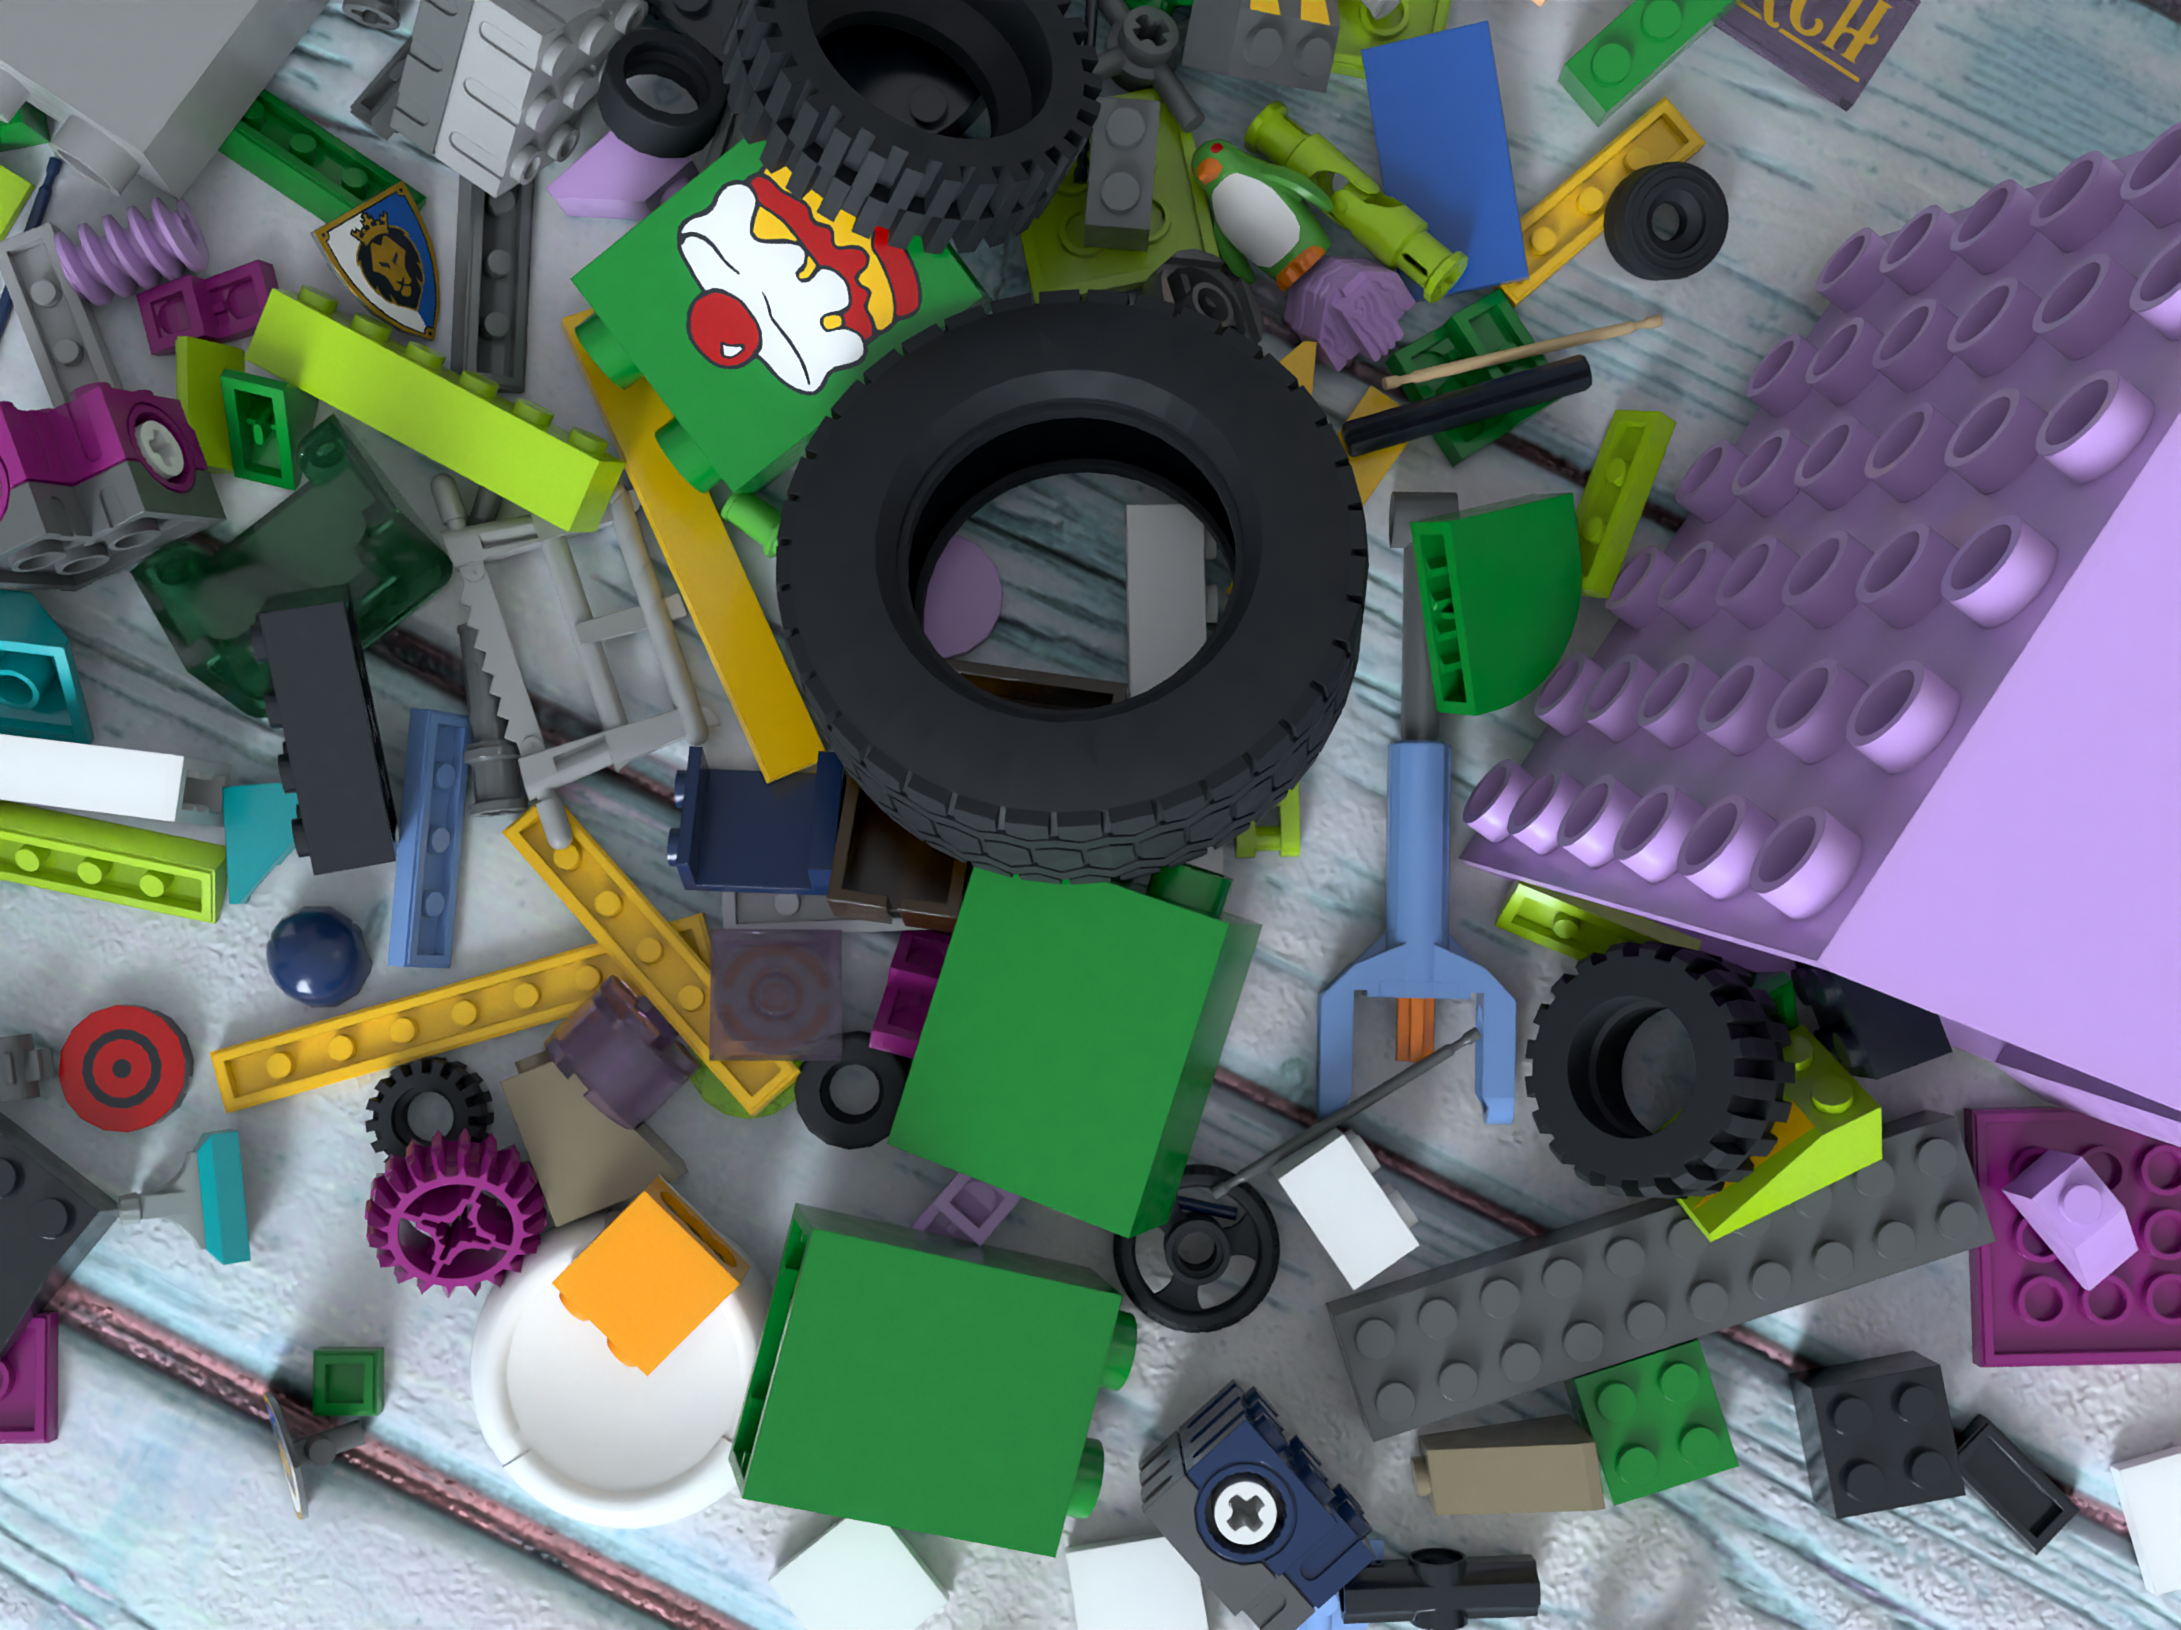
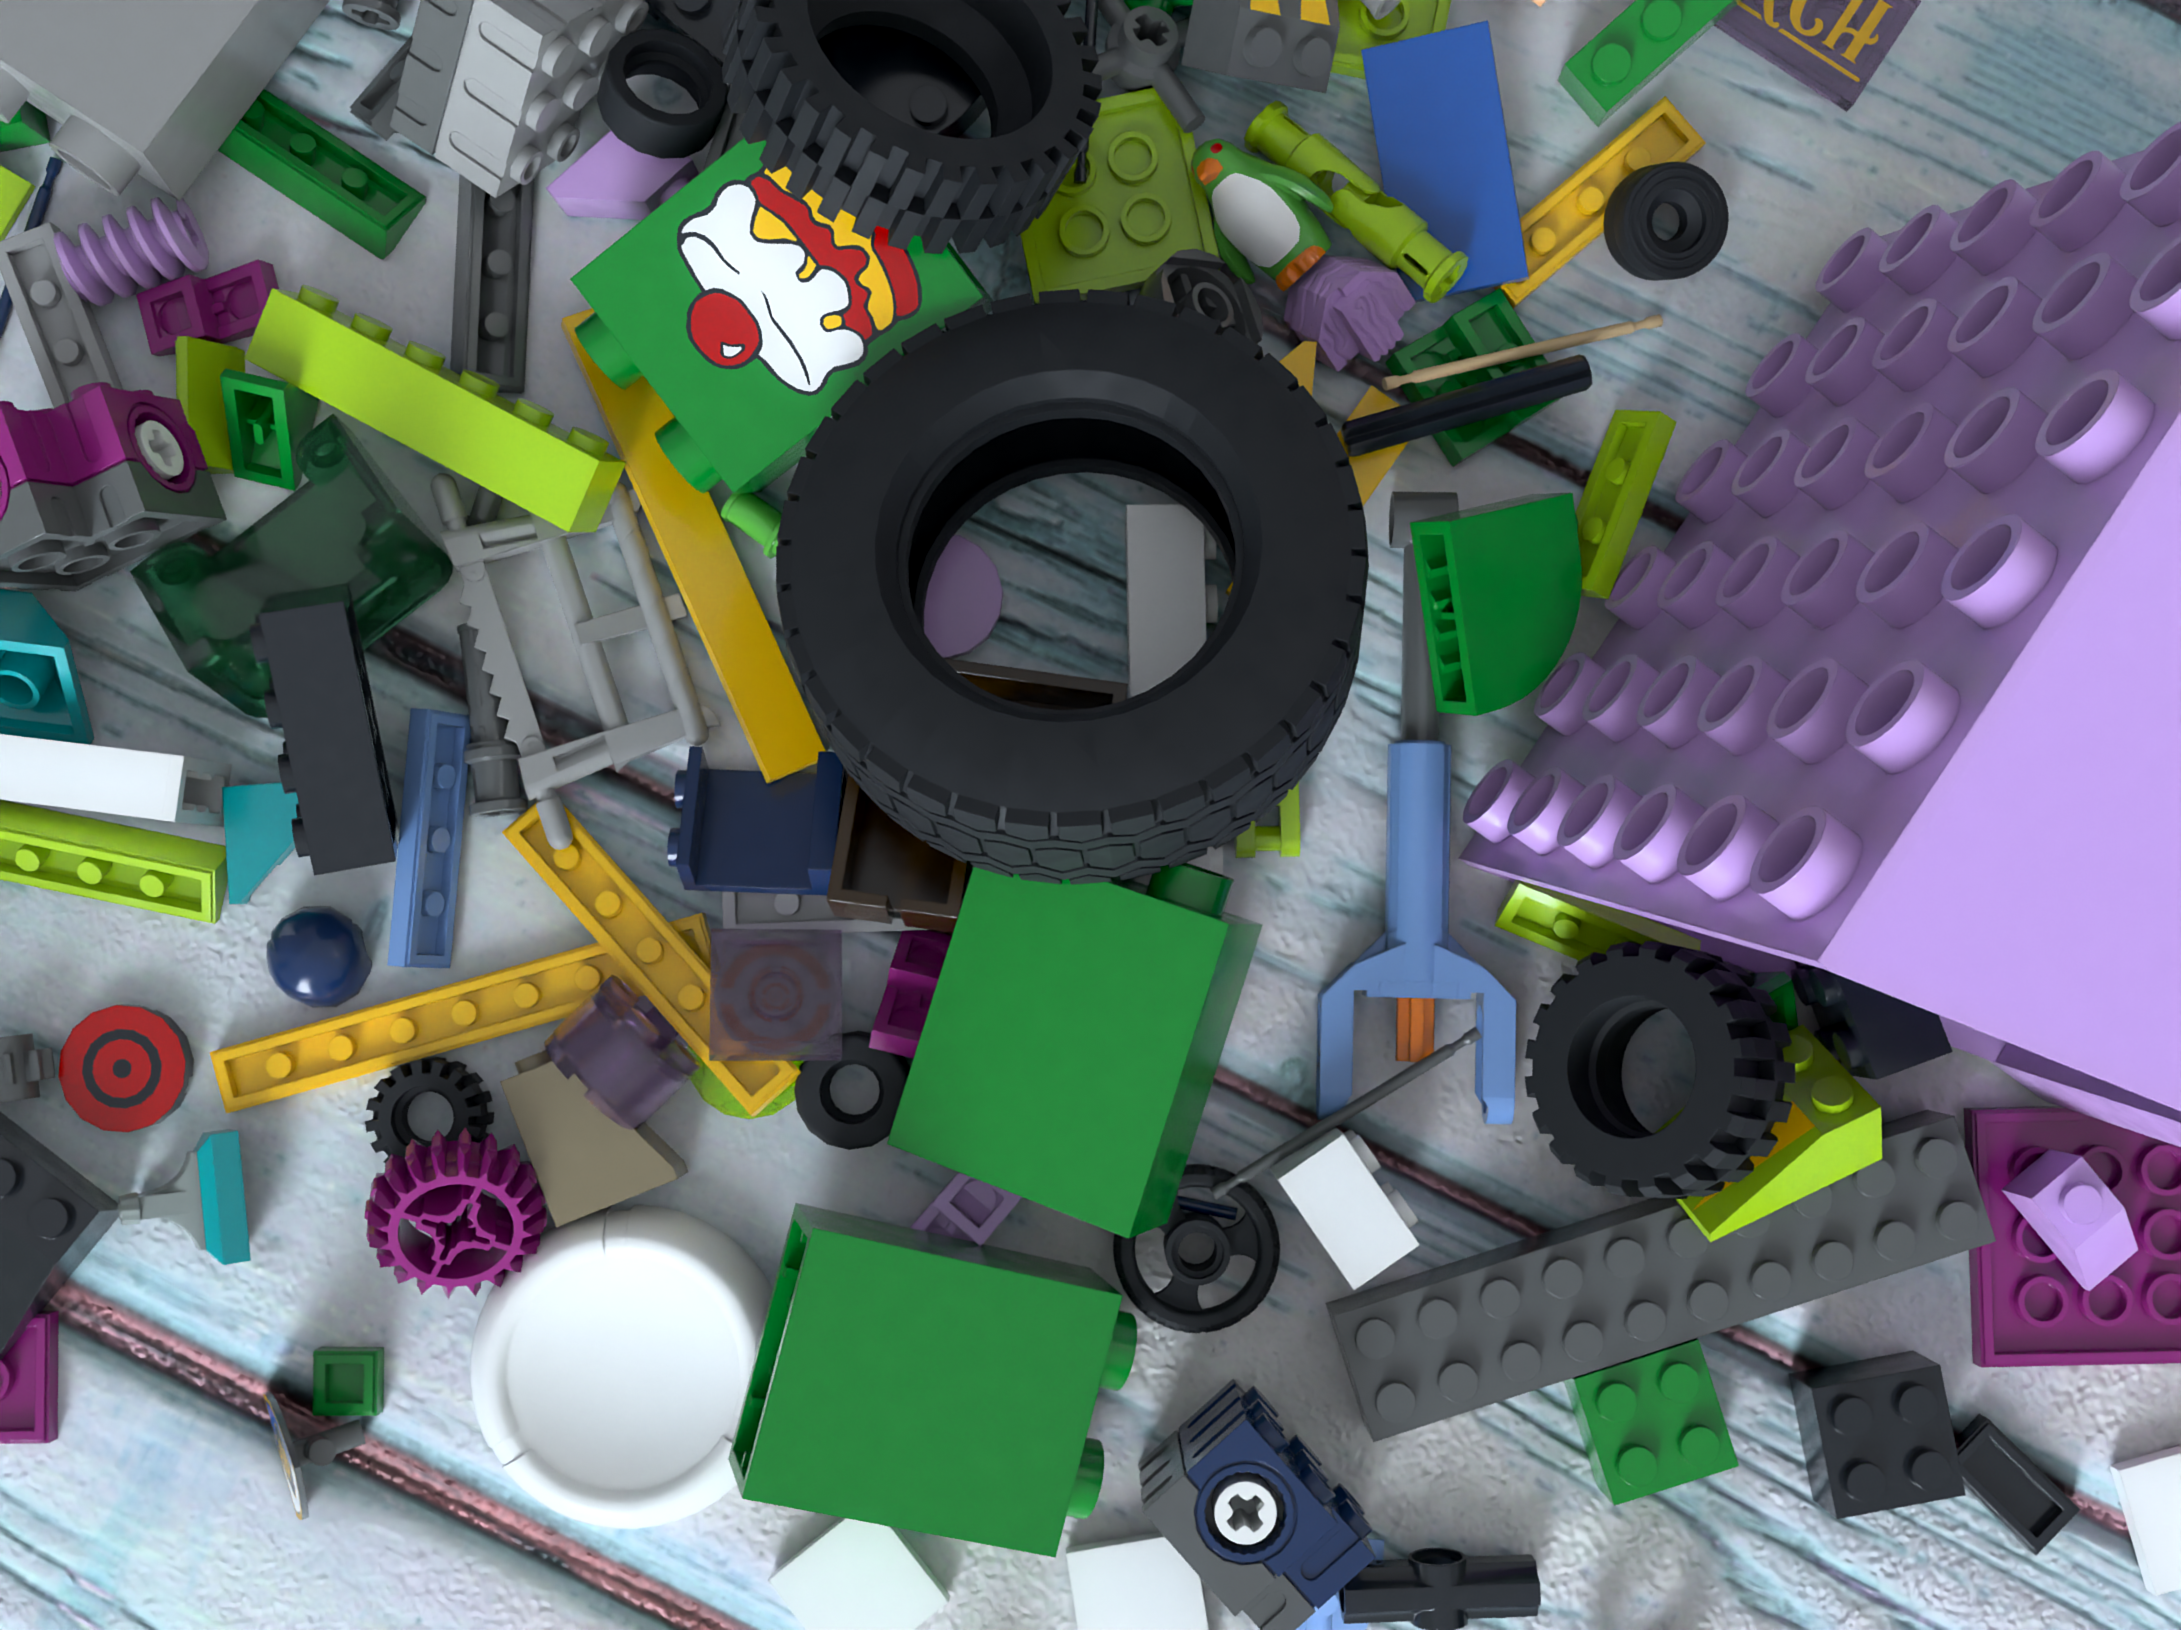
shield [310,180,440,342] -> none
light orange piece [552,1174,752,1376] -> none
dark grey brick [1084,96,1160,252] -> none
dark tan slope [1410,1414,1605,1515] -> none

